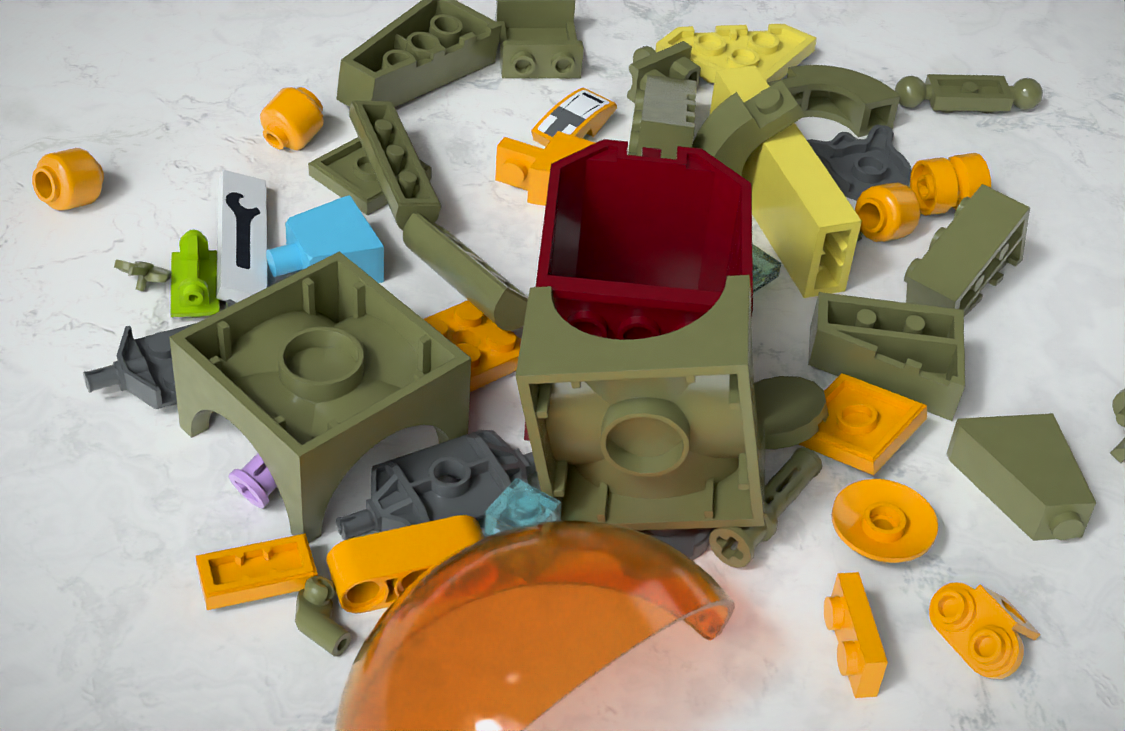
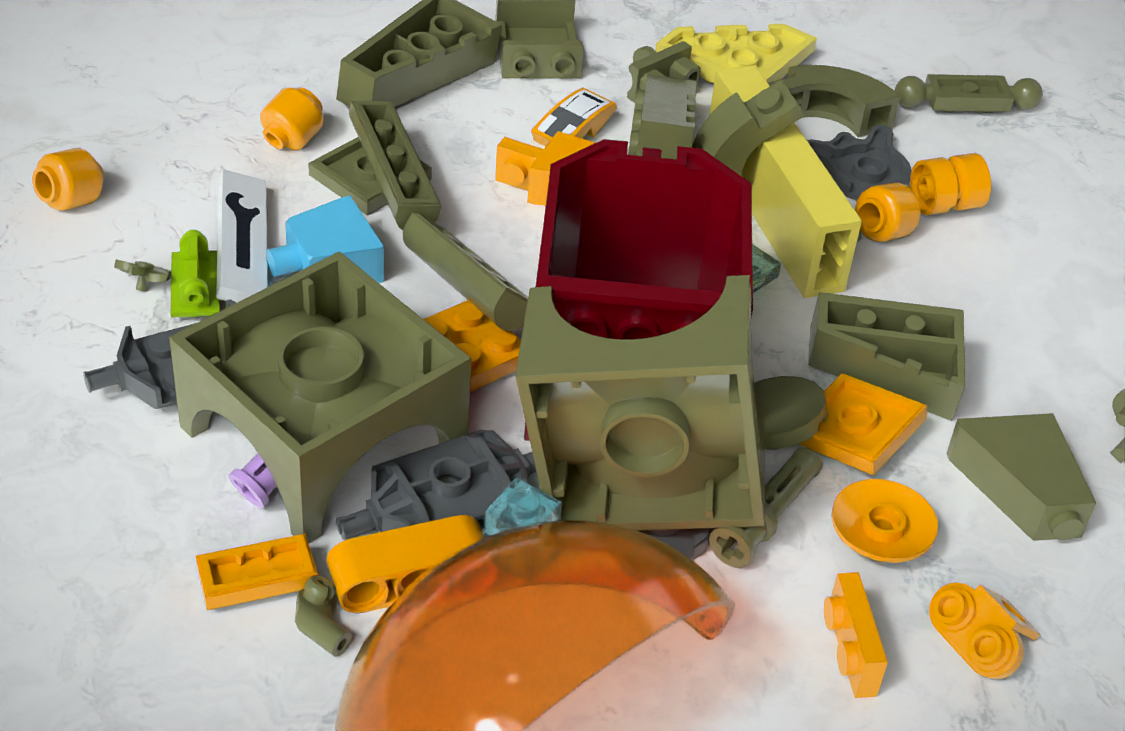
olive wedge [904,184,1030,317] -> none

